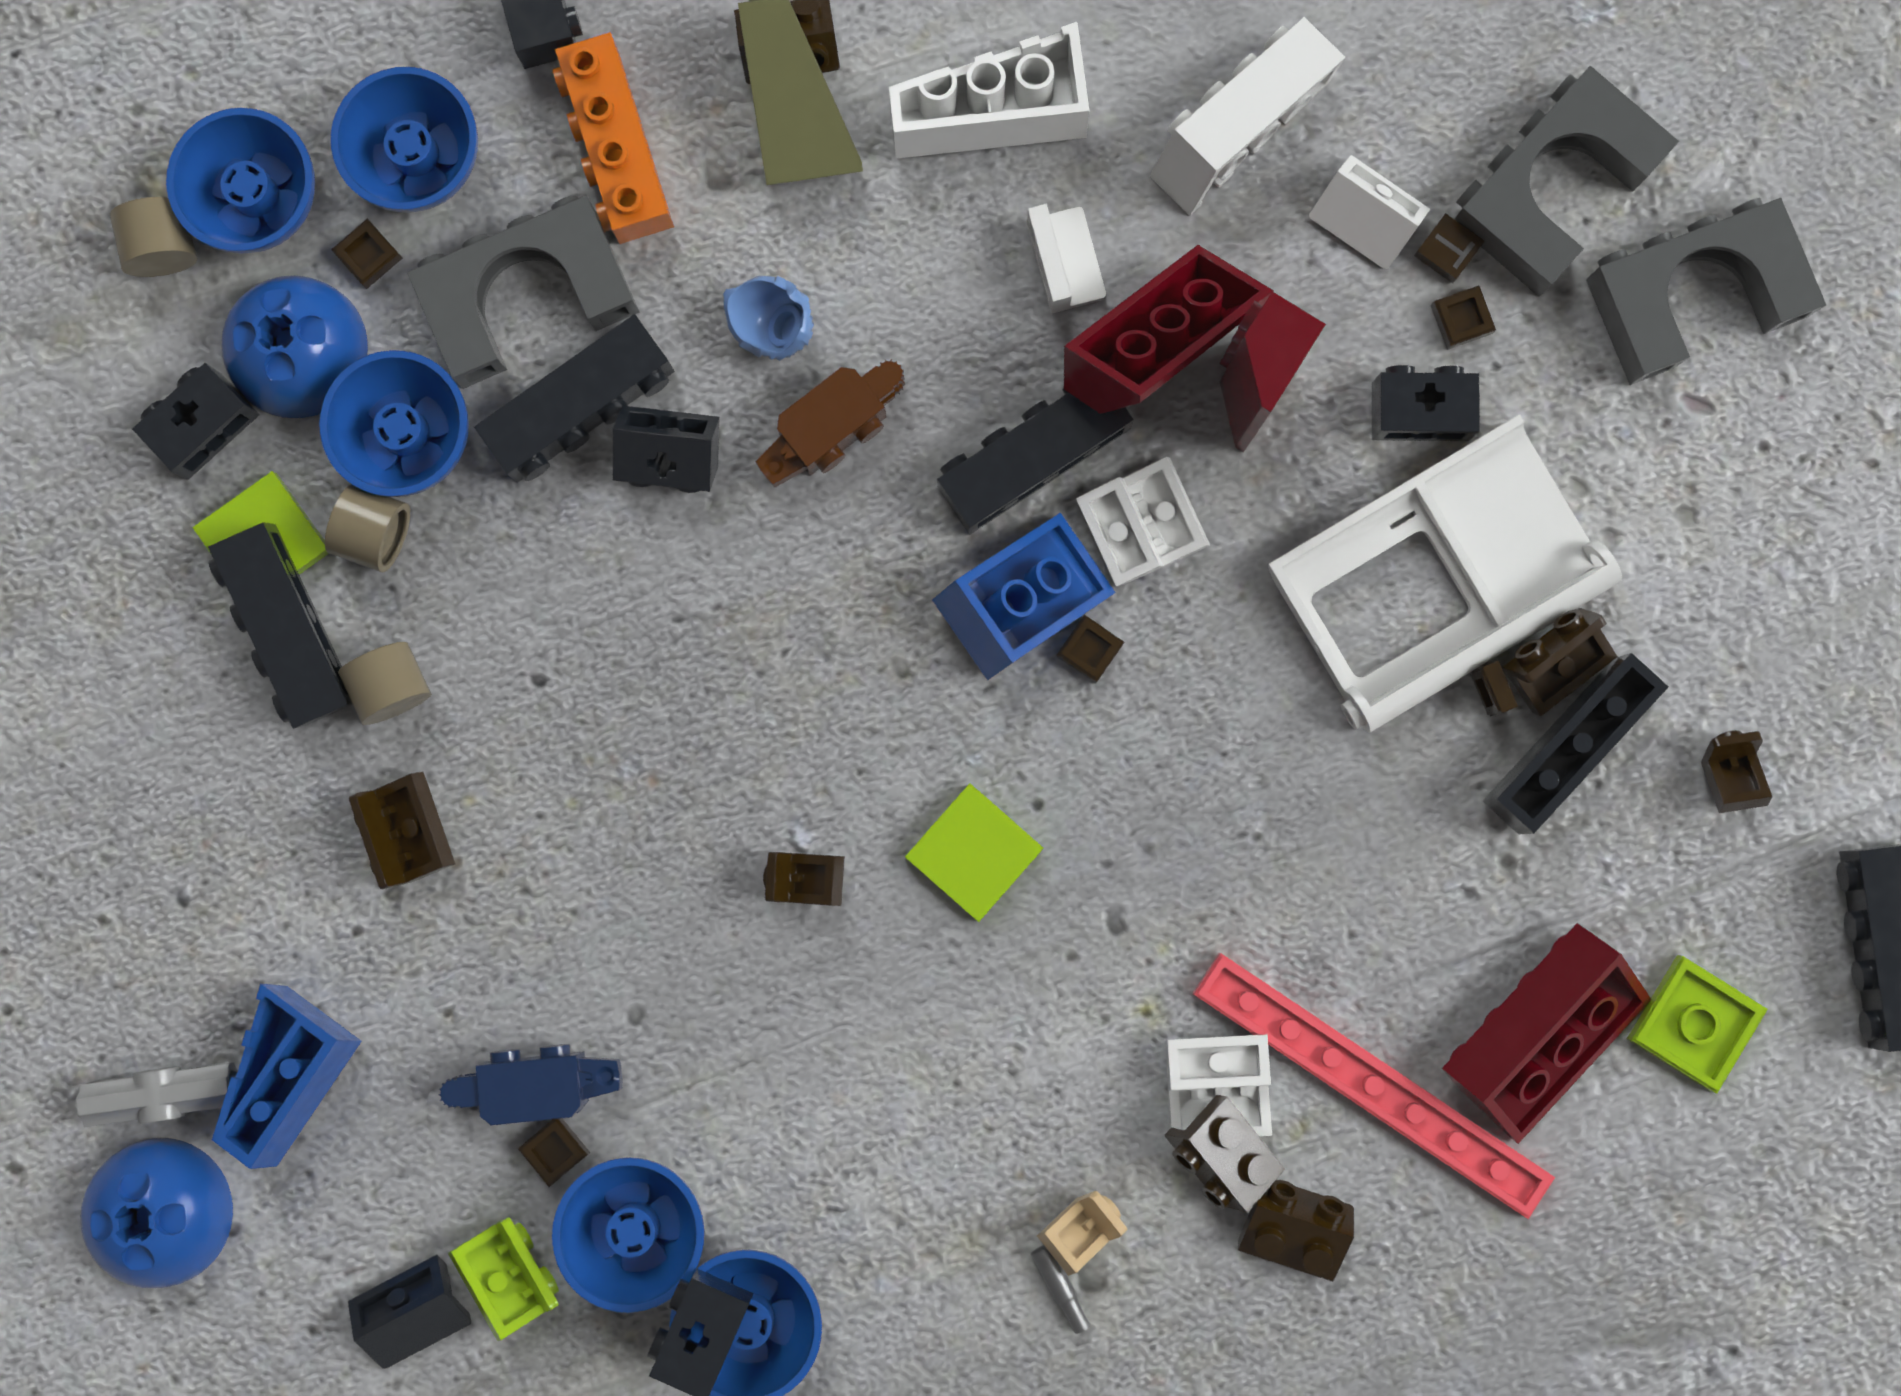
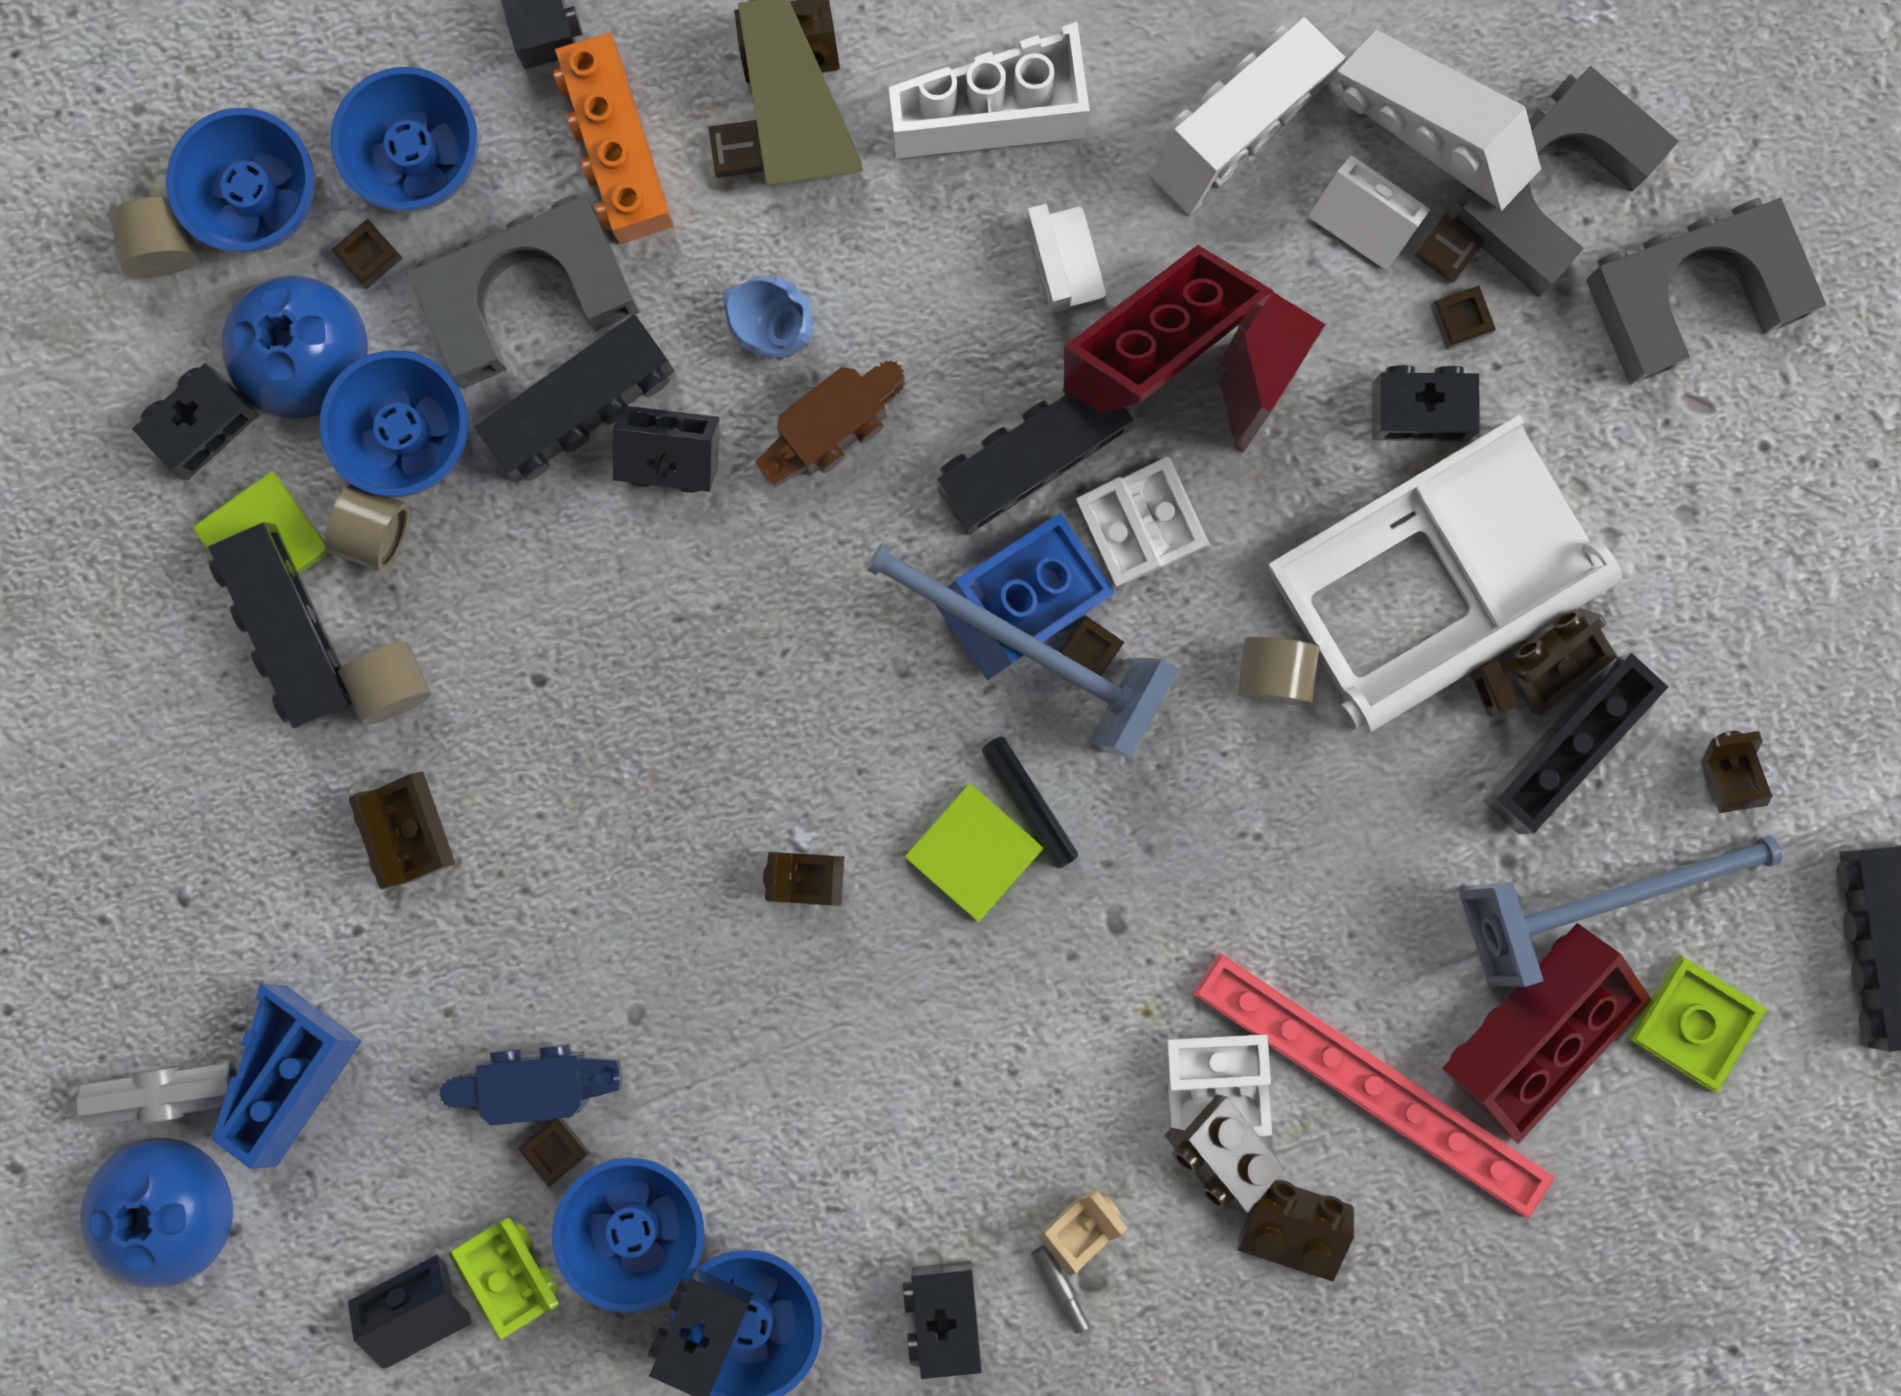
none -> dark brown tile [708,120,764,178]
none -> sand blue tile [866,544,1179,758]
none -> black brick [903,1261,982,1379]
none -> black axle [982,736,1078,869]
none -> dark tan piece [1238,637,1319,705]
none -> white wedge [1337,30,1541,211]
none -> sand blue tile [1459,836,1782,987]

